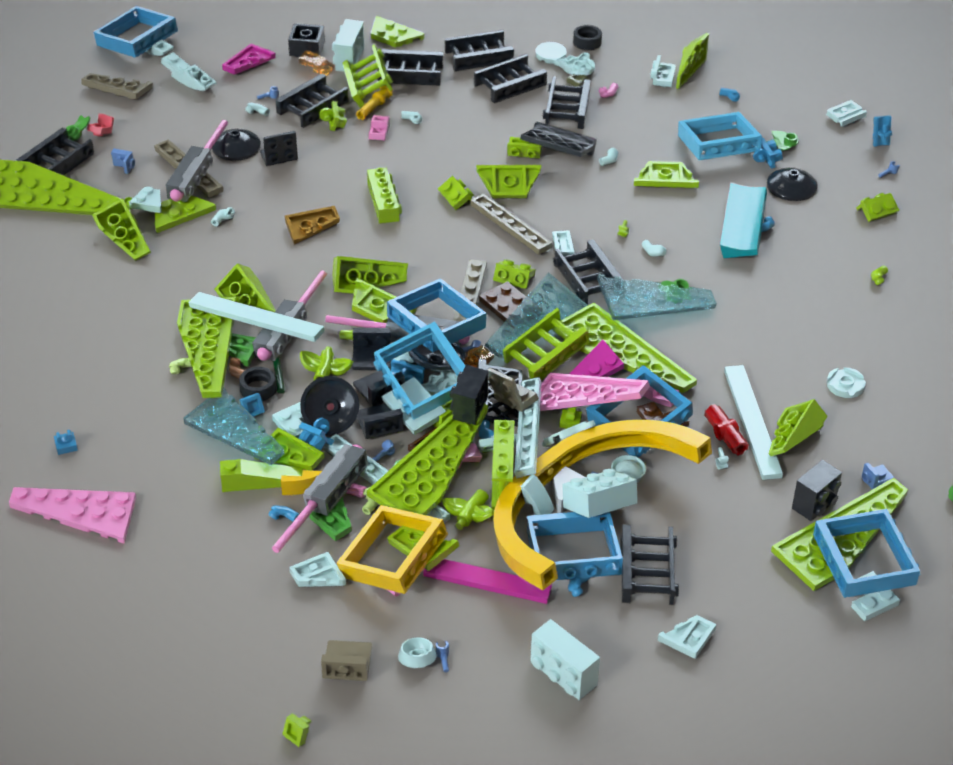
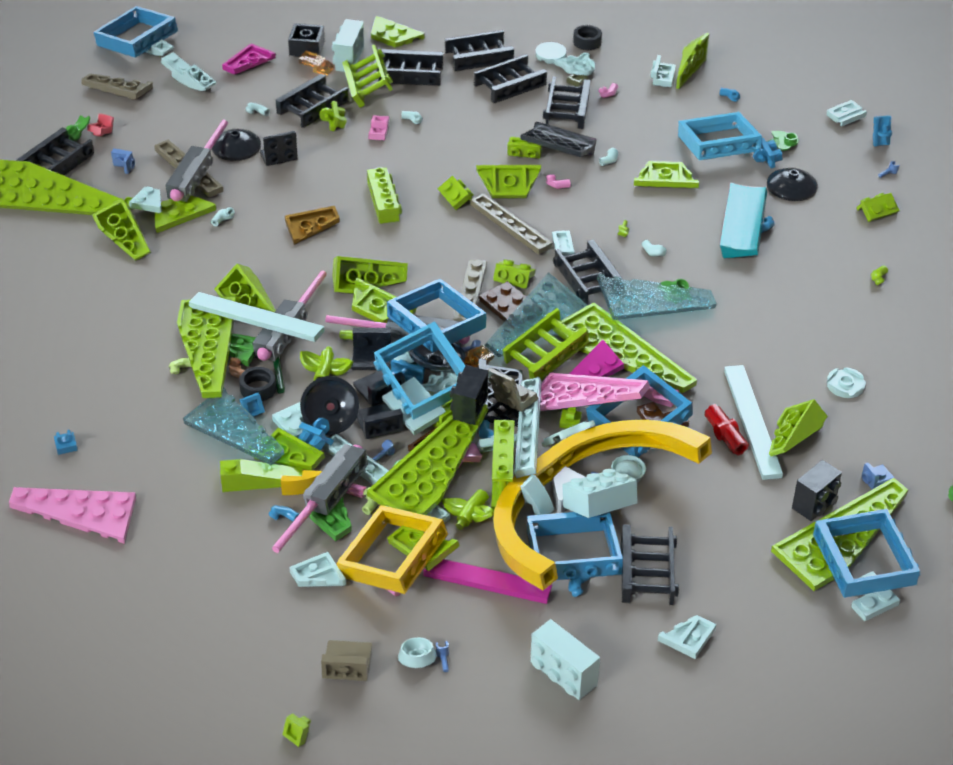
medium blue hand [257,86,279,99] -> none
yellow pin [356,85,393,120] -> none
light aqua hand [715,447,729,470] -> none
none -> bright pink arm [546,174,571,189]

